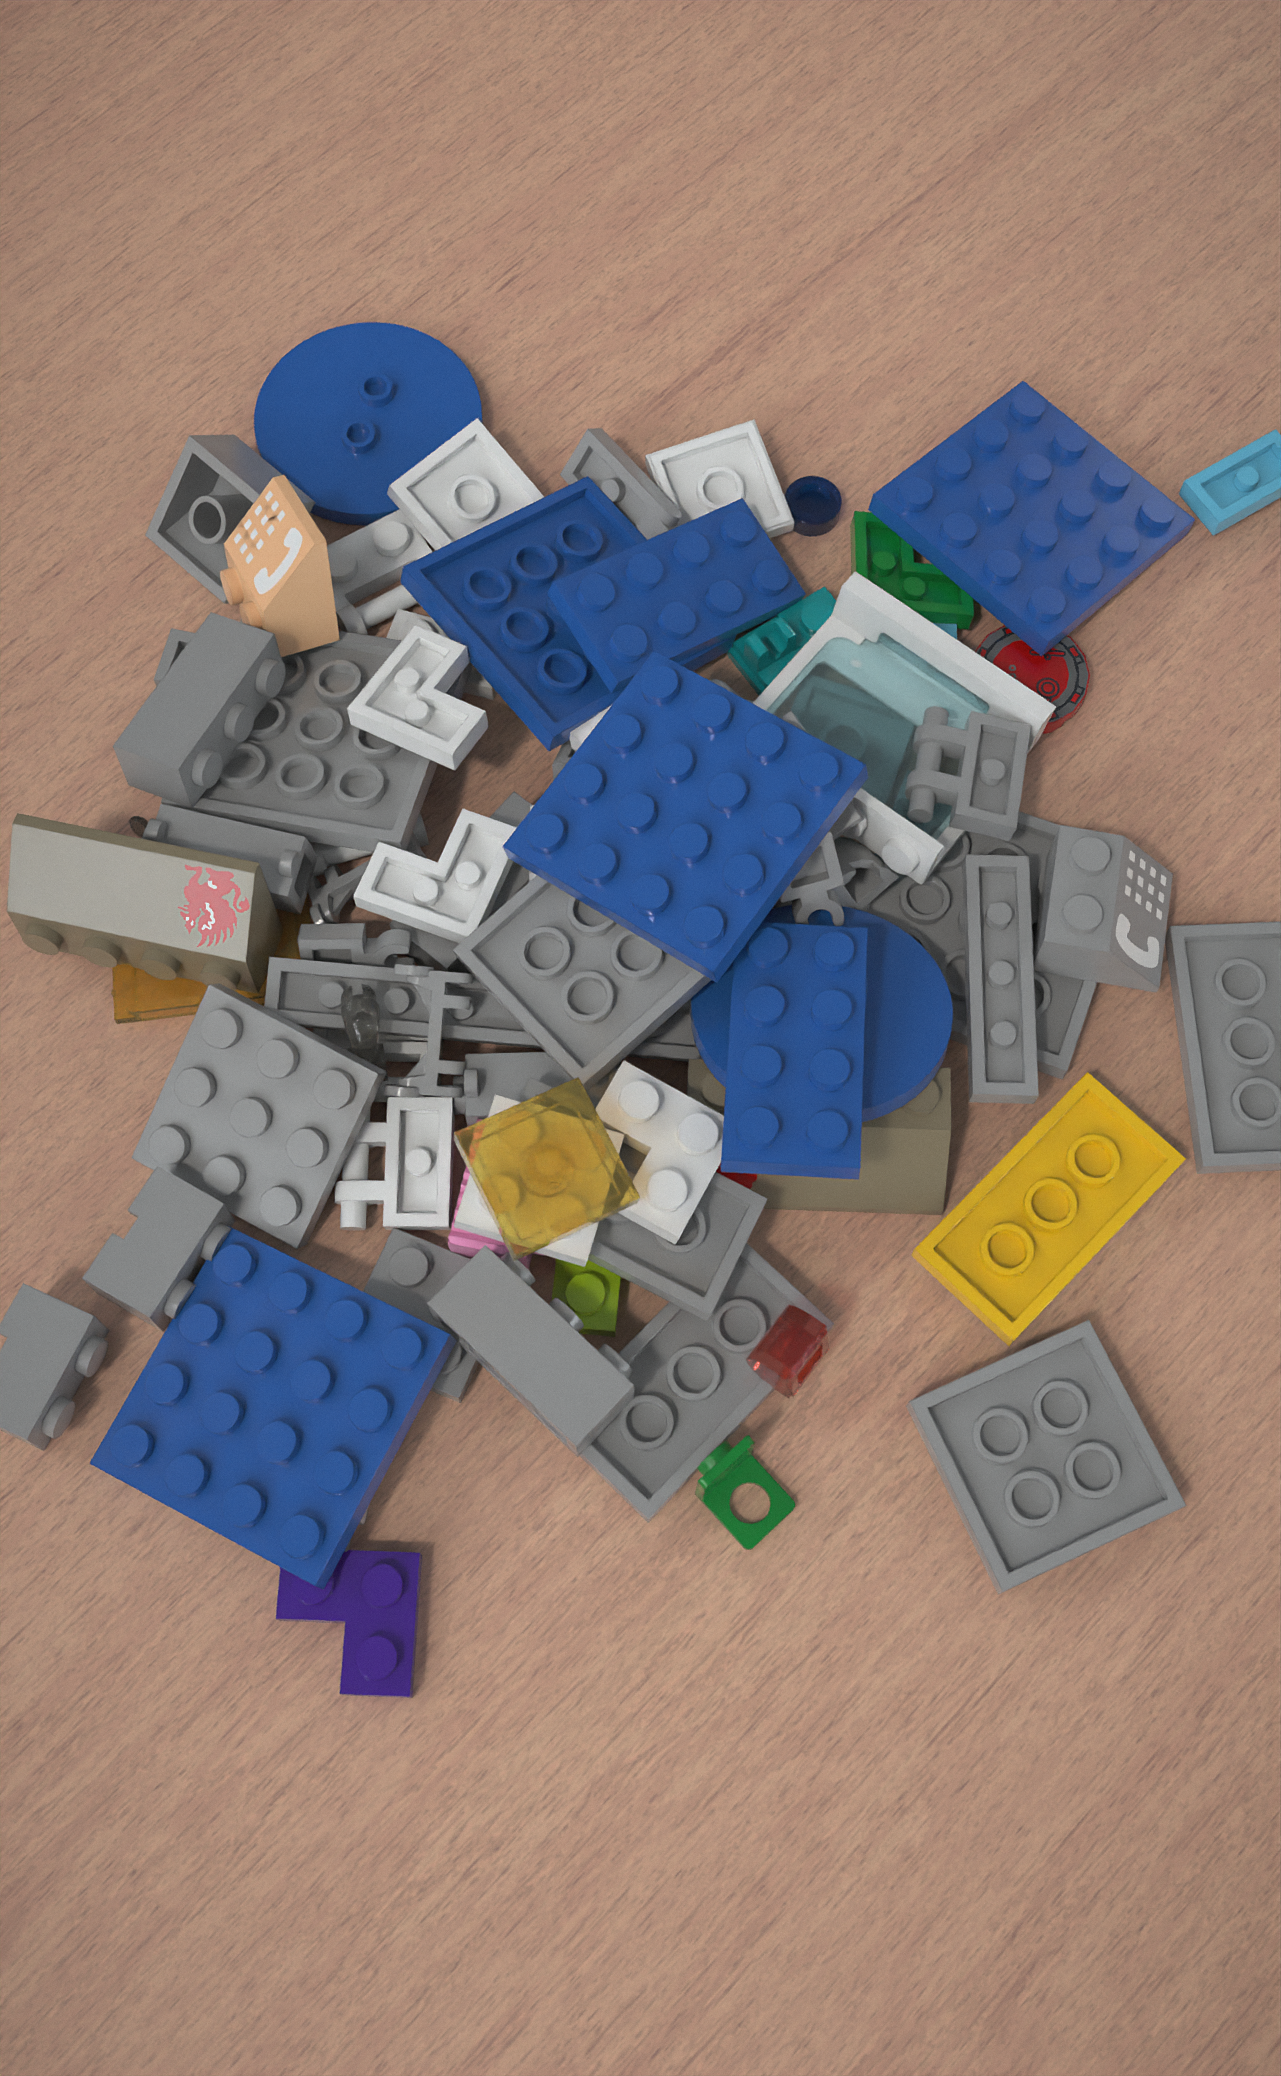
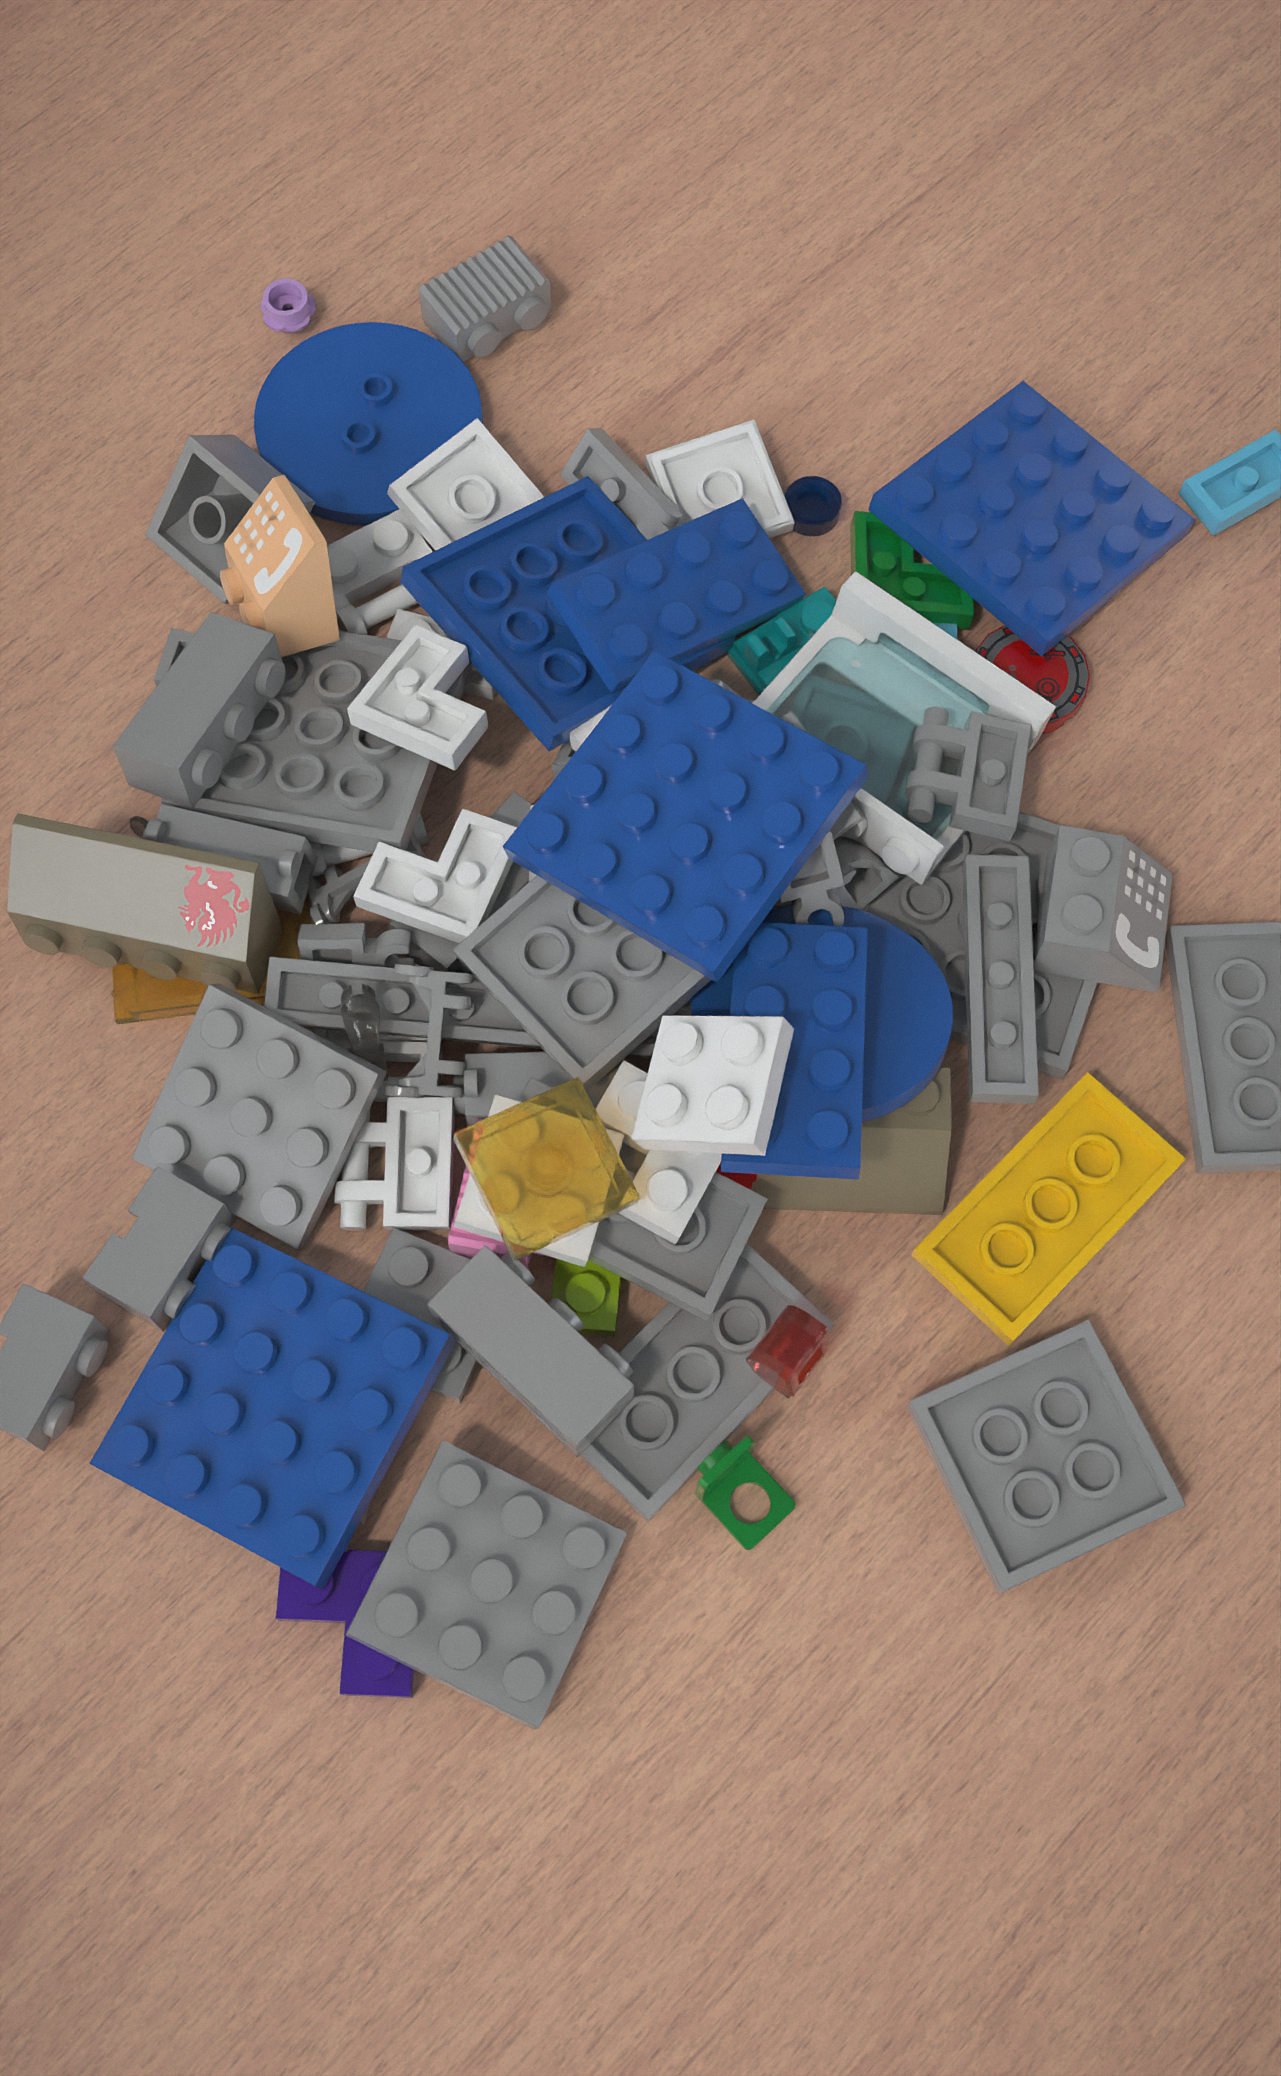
none -> lavender plate [260,279,316,333]
none -> light grey plate [346,1440,627,1730]
none -> light grey brick [419,235,552,362]
none -> white plate [631,1016,794,1155]

